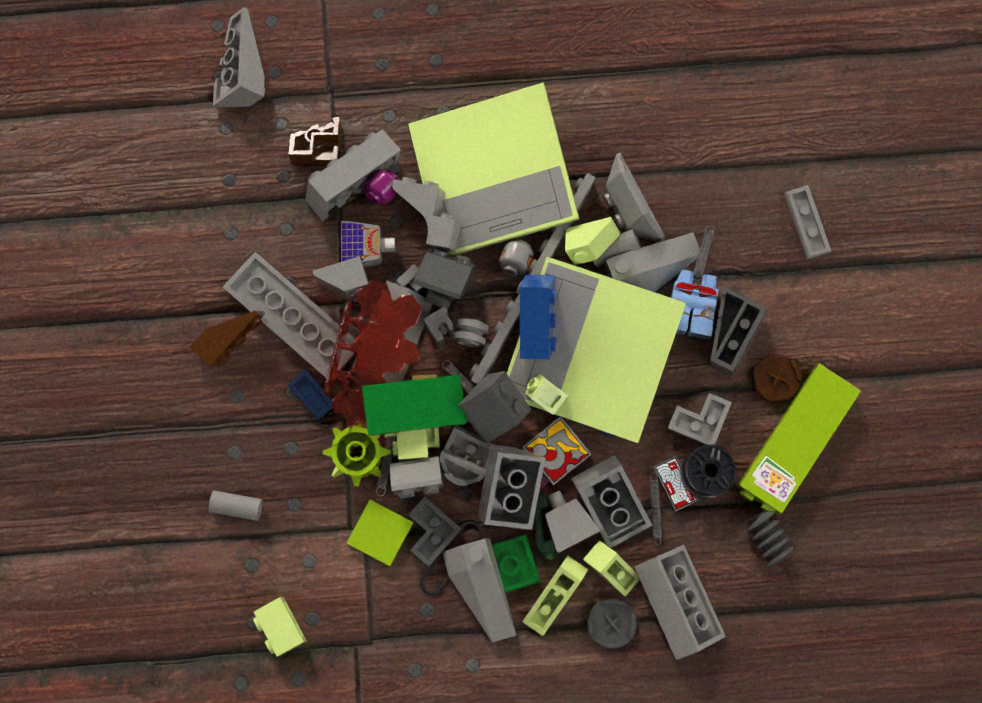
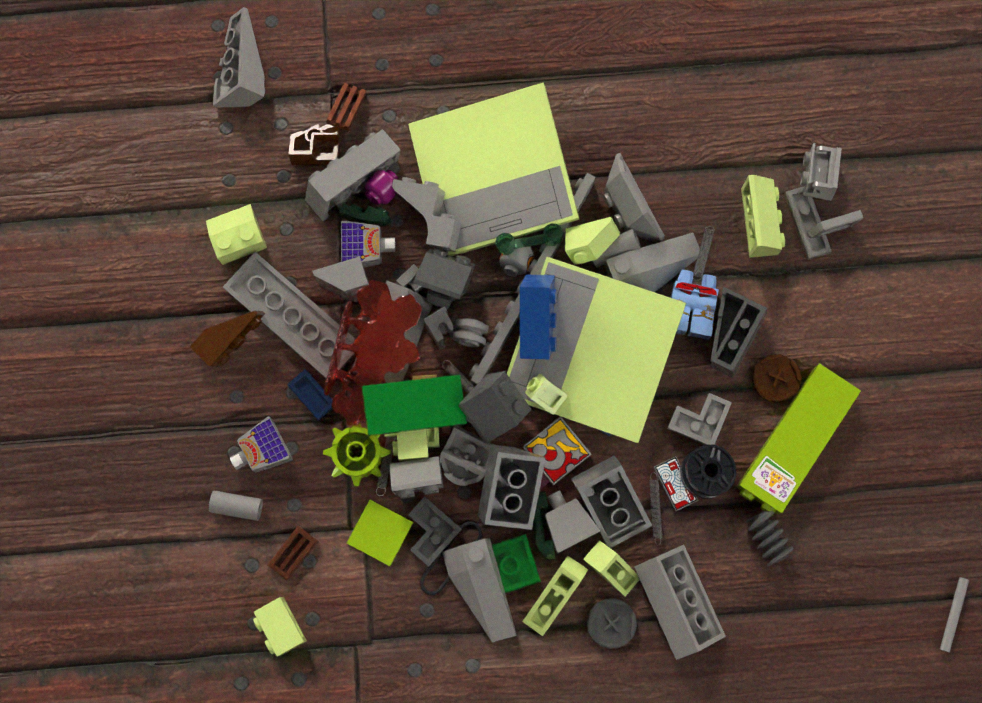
none -> yellowish green slope [206,204,267,265]
none -> torso [230,416,293,472]
none -> copper tile [268,526,318,580]
none -> copper tile [327,83,366,131]
none -> clear green slope [339,203,392,227]
none -> clear green bar [496,223,563,255]
none -> yellowish green slope [741,175,785,258]
none -> light grey hinge [800,143,842,201]
none -> light grey tile [809,210,863,238]
none -> light grey bar [940,577,969,653]

